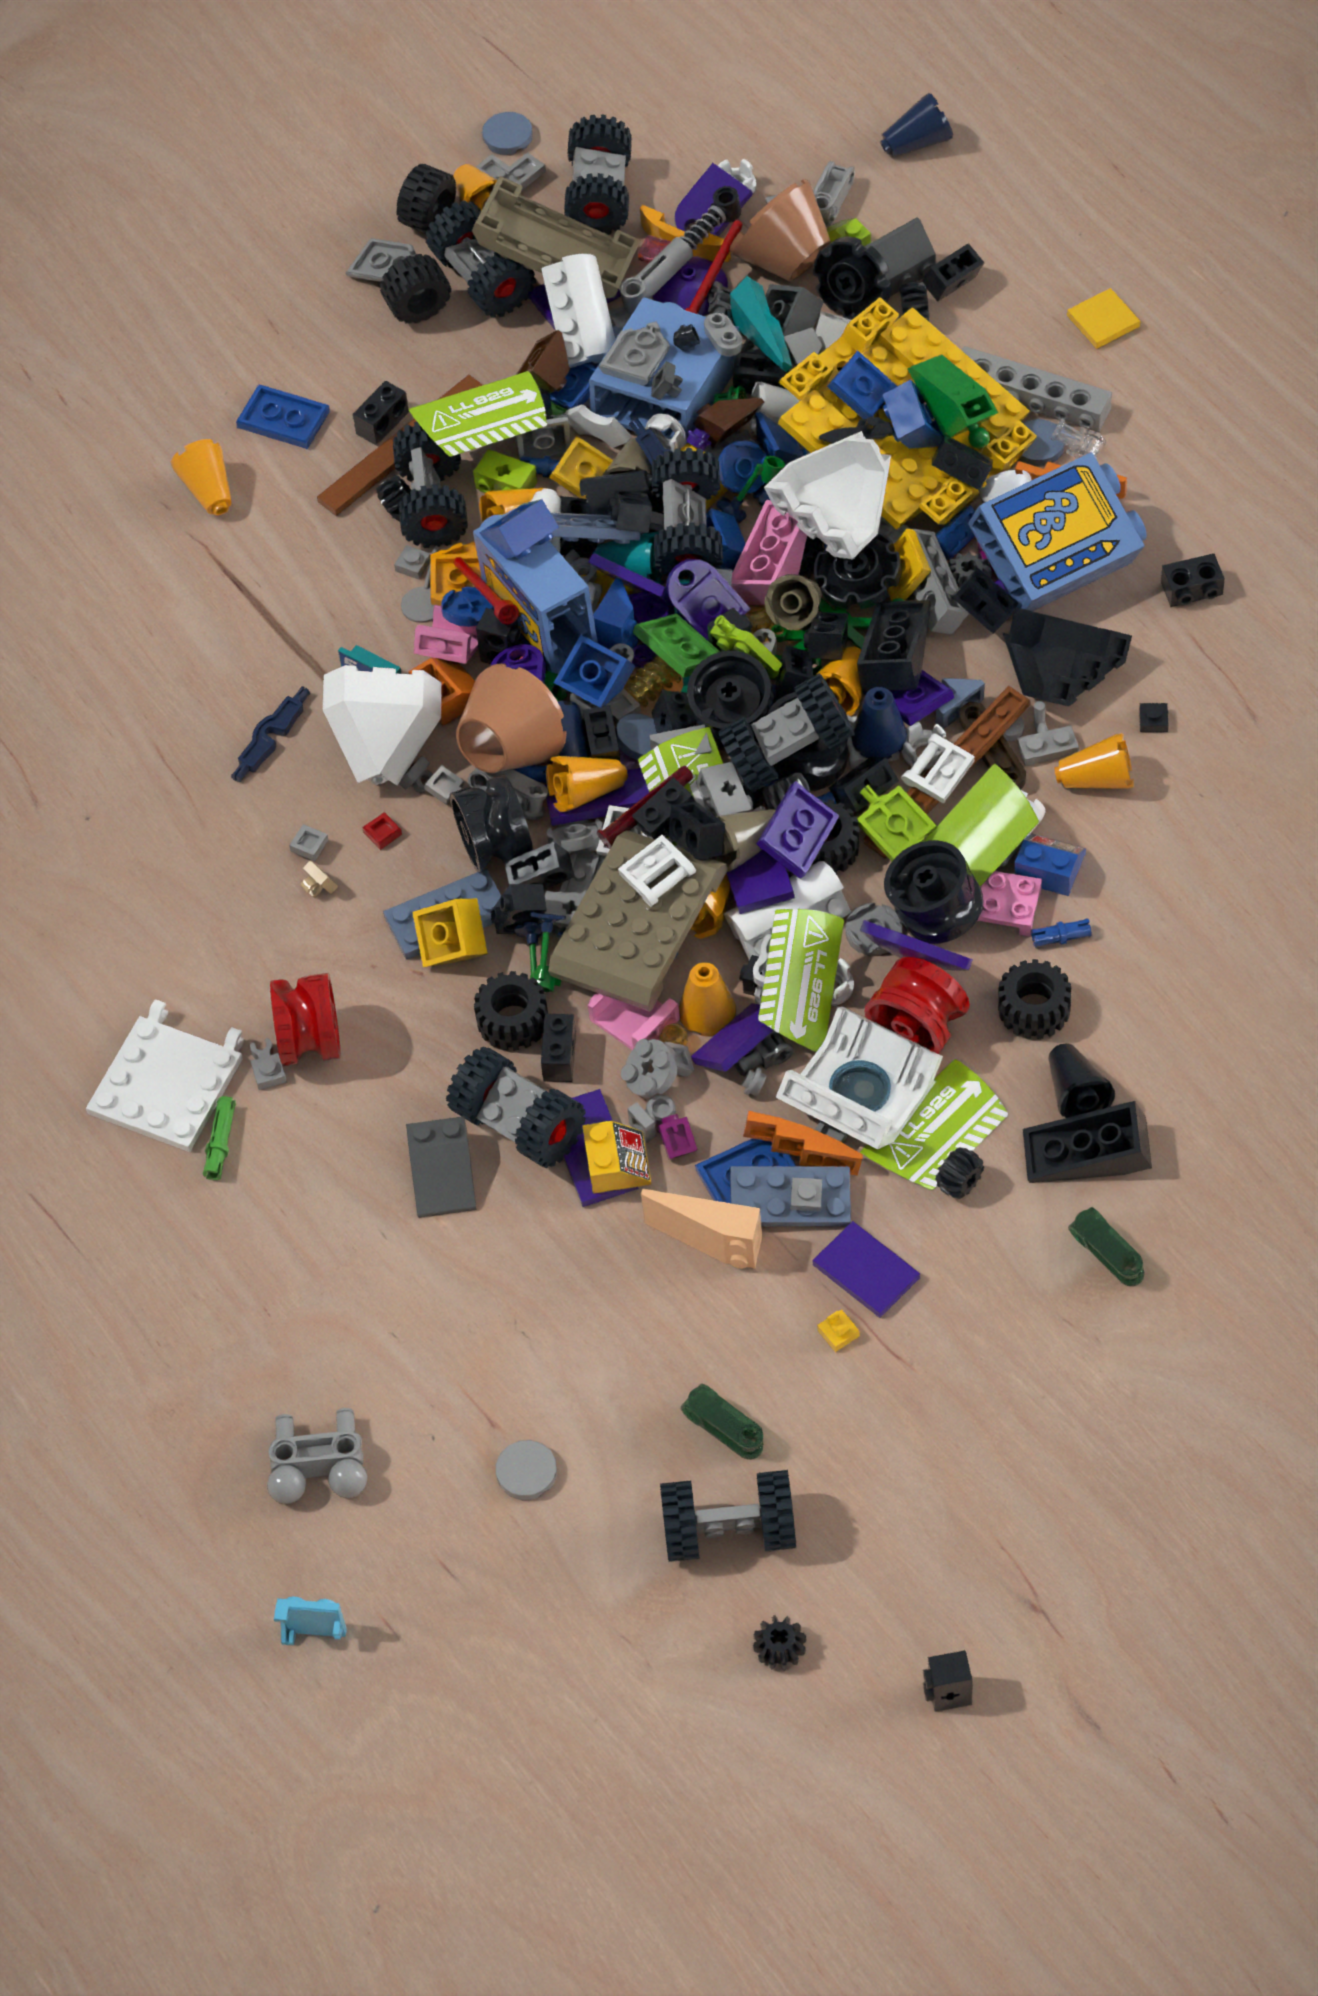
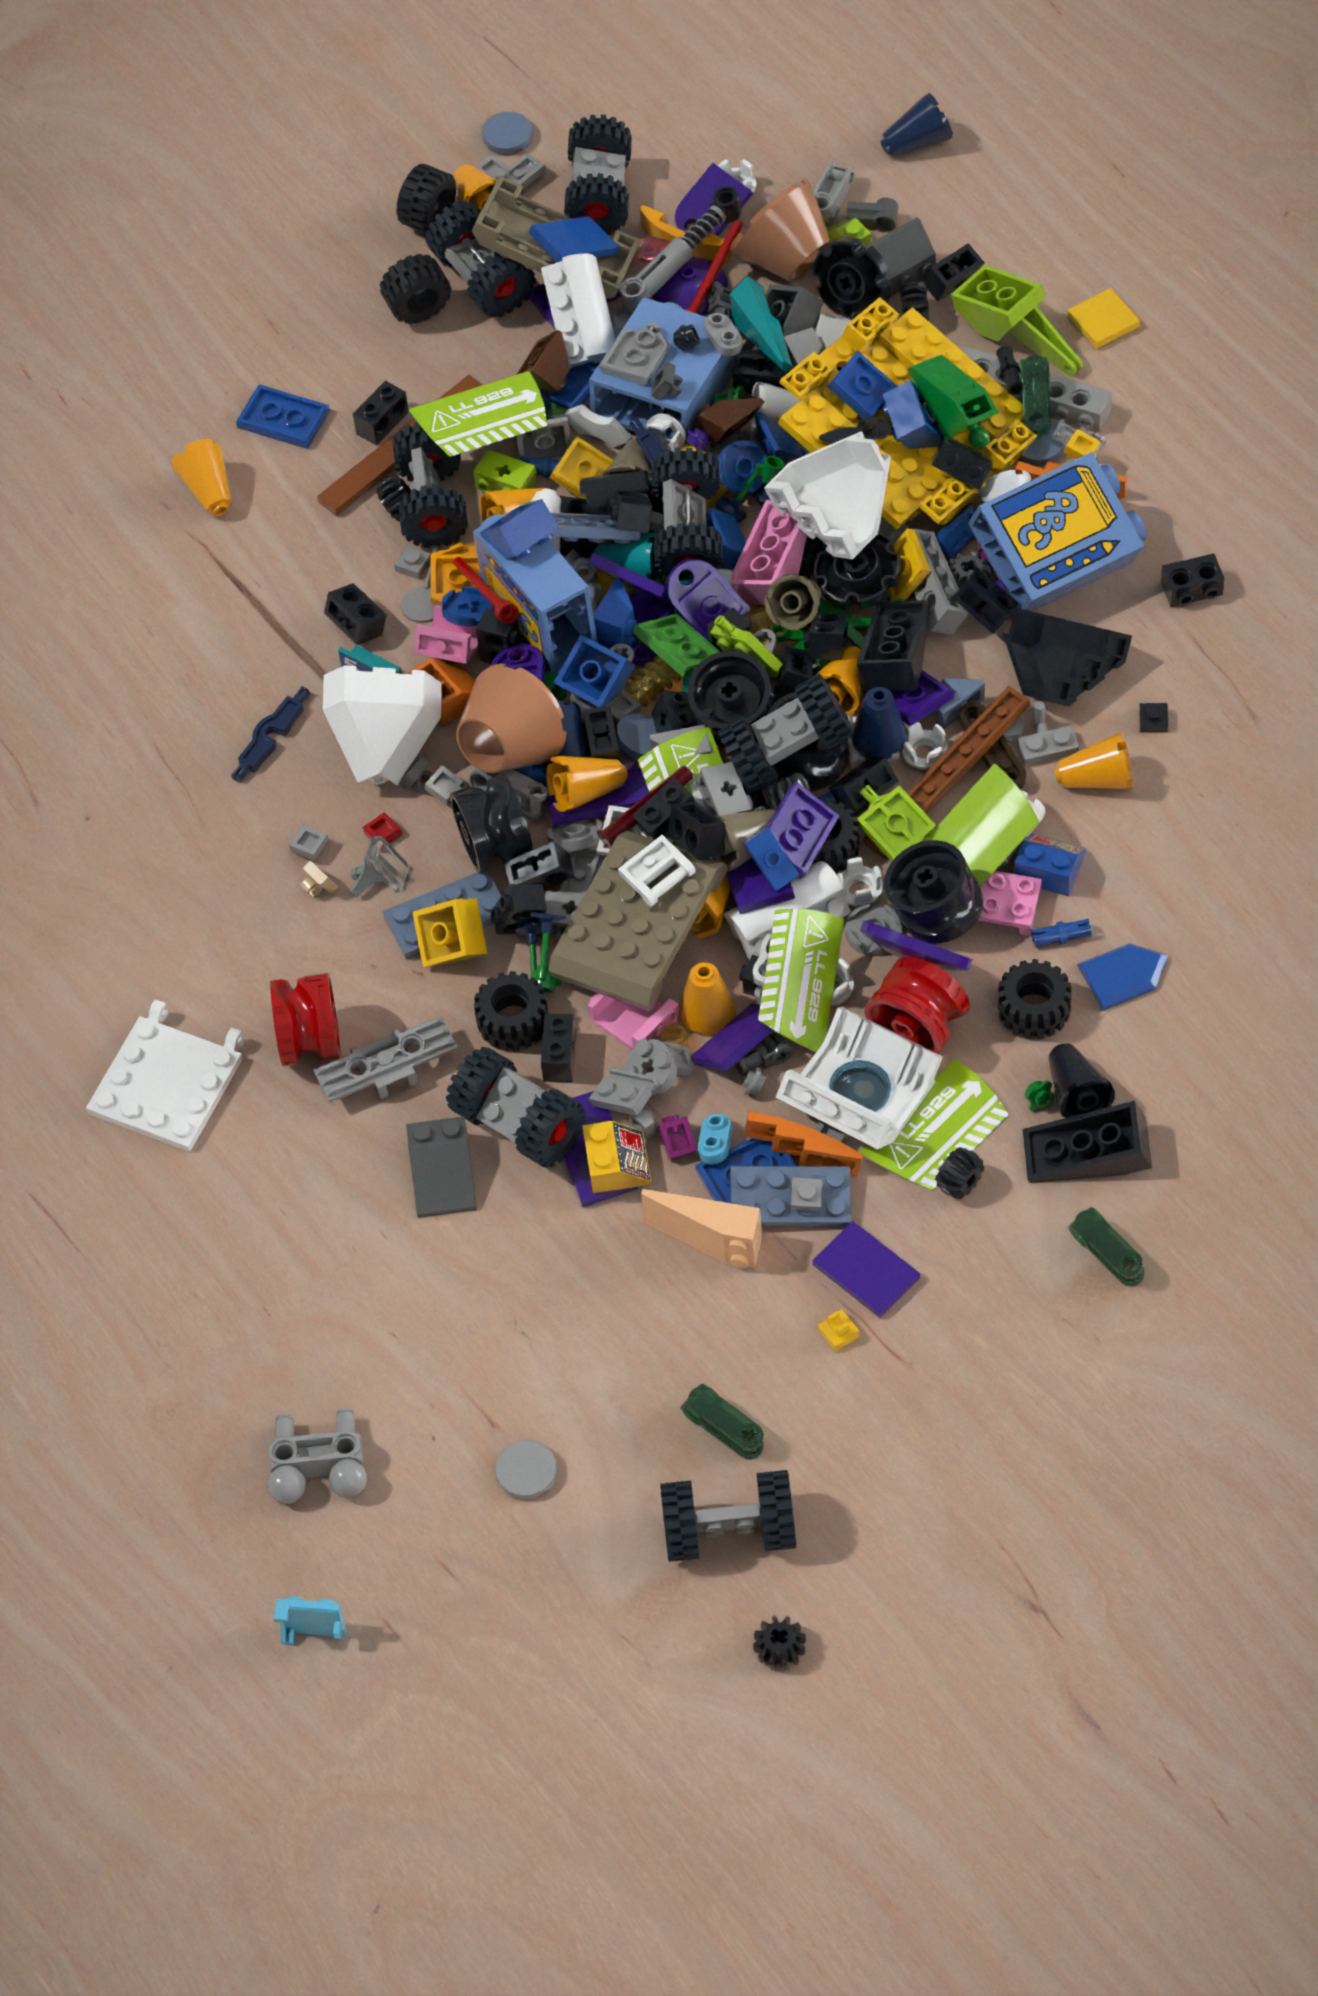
bright green pin [203,1096,236,1180] -> none
light grey plate [250,1038,287,1090] -> none
light grey tile [346,238,416,282] -> none
light grey tile [646,1095,676,1125] -> none
white plate [901,734,975,804] -> none
black brick [923,1650,973,1712] -> none
none -> light grey piece [313,1016,458,1103]
none -> black brick [324,583,387,645]
none -> clear piece [350,836,413,897]
none -> blue tile [529,216,619,262]
none -> light grey plate [589,1067,659,1116]
none -> medium azure plate [698,1114,733,1164]
none -> blue plate [743,827,799,891]
none -> white piece [837,857,883,907]
none -> dark grey piece [846,198,899,232]
none -> lime slope [951,265,1083,376]
none -> black pin [996,346,1024,395]
none -> clear green piece [1020,355,1052,438]
none -> green plate [1025,1081,1054,1112]
none -> yellow tile [1063,429,1101,459]
none -> blue tile [1077,943,1168,1010]

